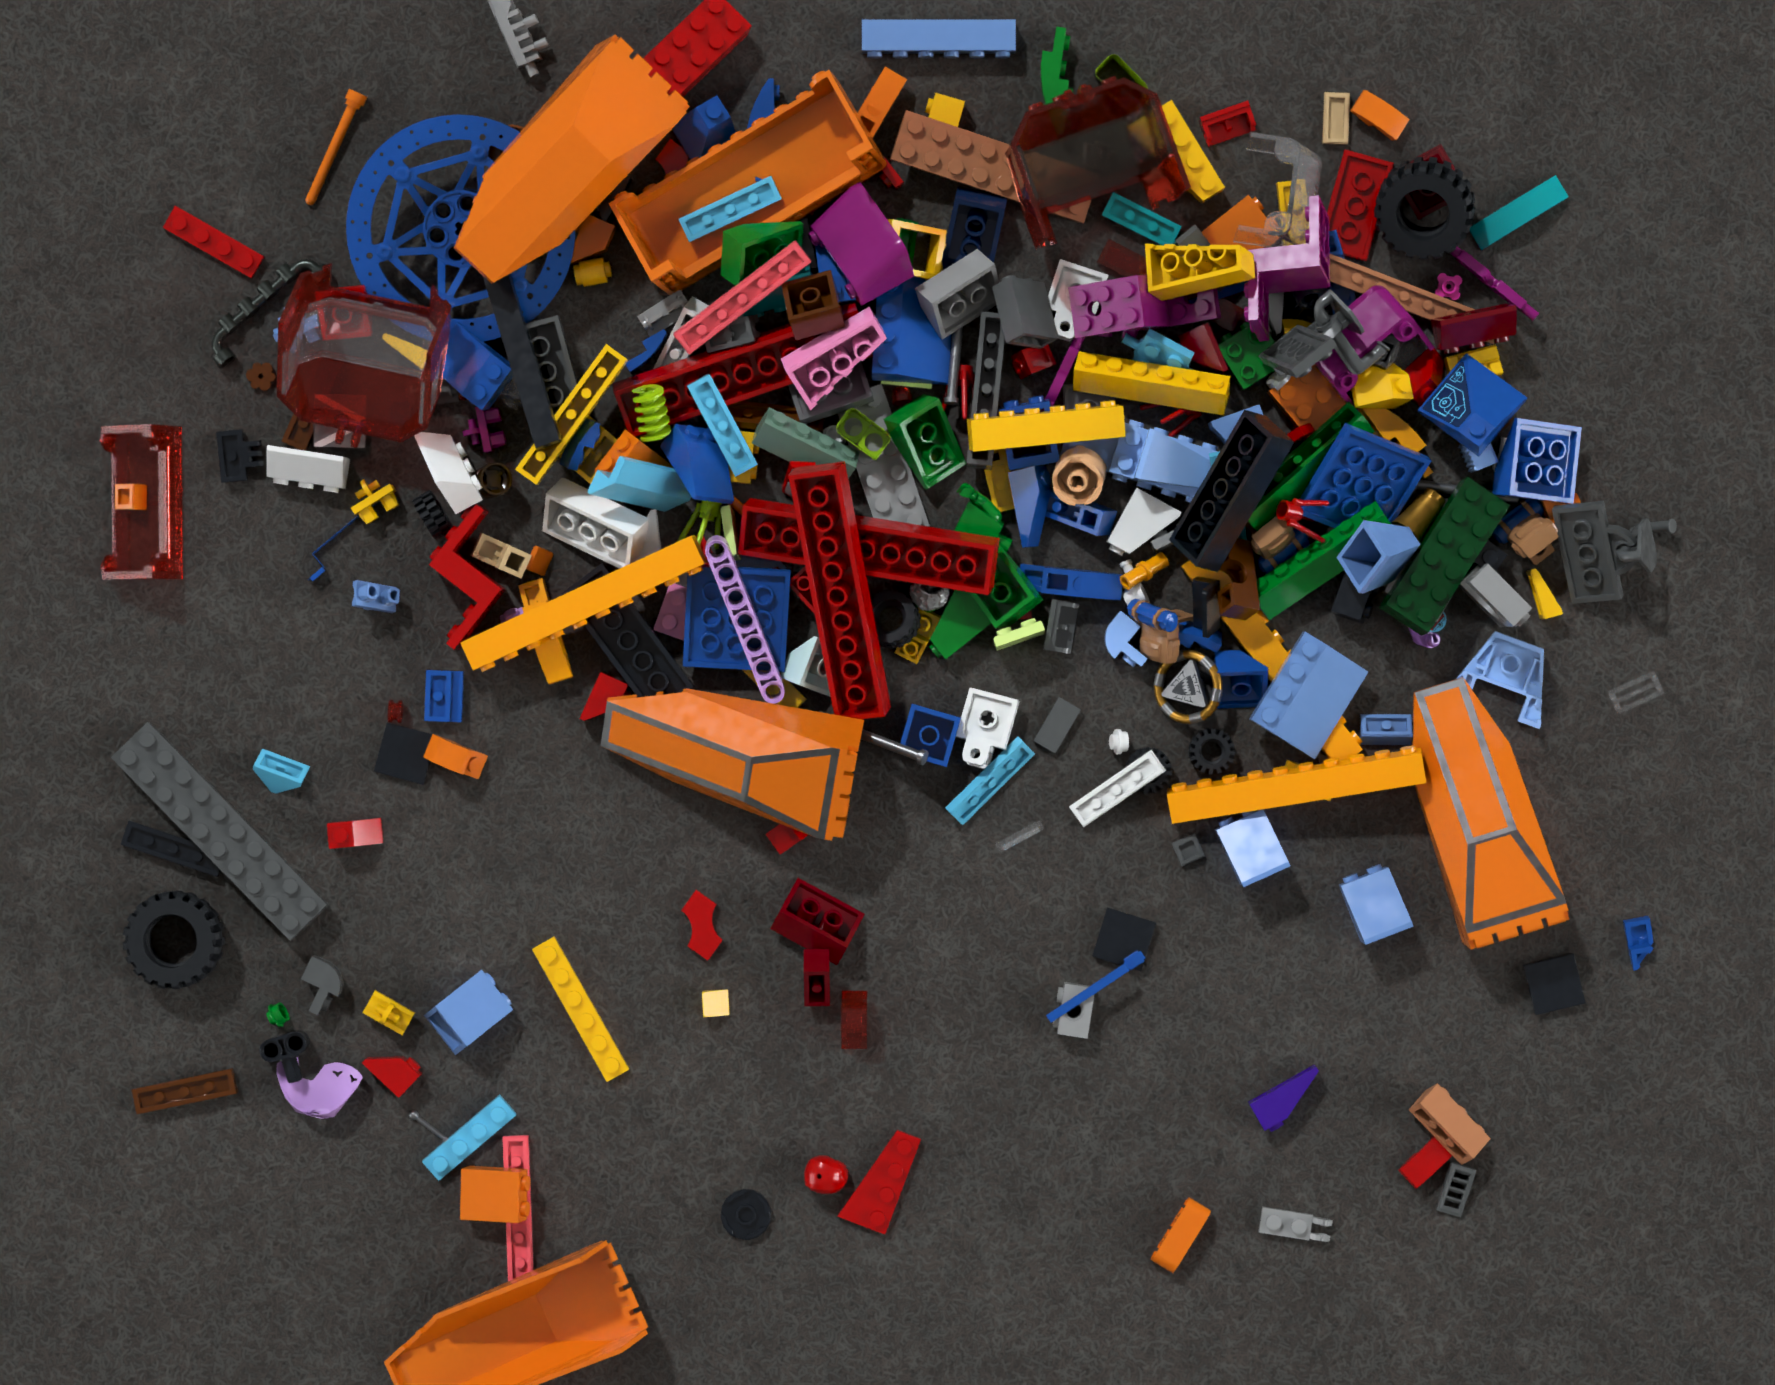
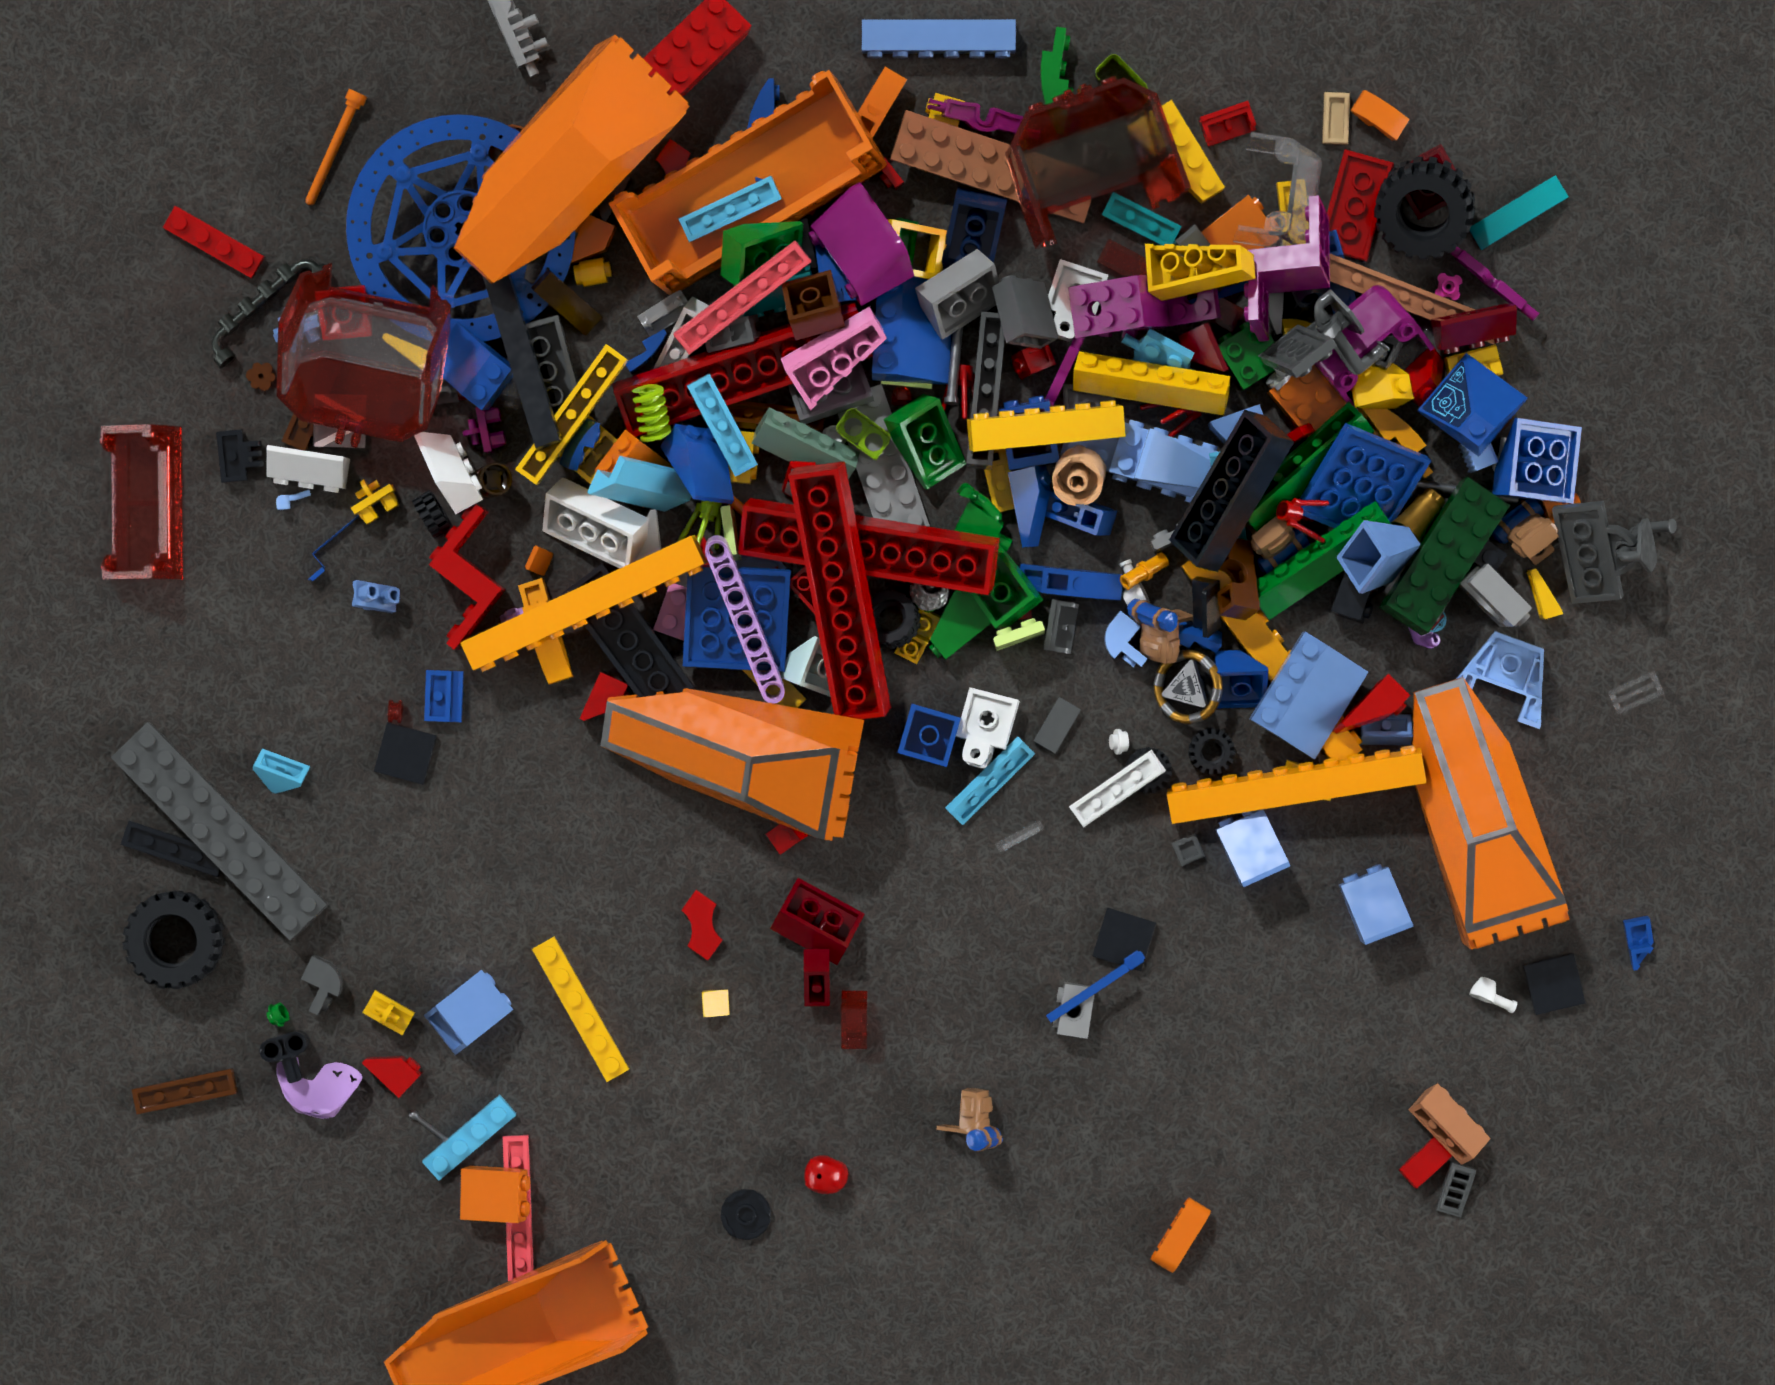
orange slope [115,484,147,510] -> none
red slope [327,818,383,849] -> none
orange brick [423,734,488,779] -> none
tan brick [470,533,532,579] -> none
blue slope [671,95,736,160] -> none
flat silver bar [819,711,929,765] -> none
red wing [837,1130,921,1234] -> none
white slope [1106,488,1182,556] -> none
dark purple slope [1248,1065,1319,1132] -> none
light grey hinge [1258,1206,1333,1242] -> none
none -> light blue hand [276,490,311,510]
none -> dark brown tile [531,269,603,336]
none -> magenta piece [927,98,1038,135]
none -> medium nougat piece [936,1088,1003,1151]
none -> red slope [1333,674,1410,734]
none -> white bar [1469,977,1517,1013]

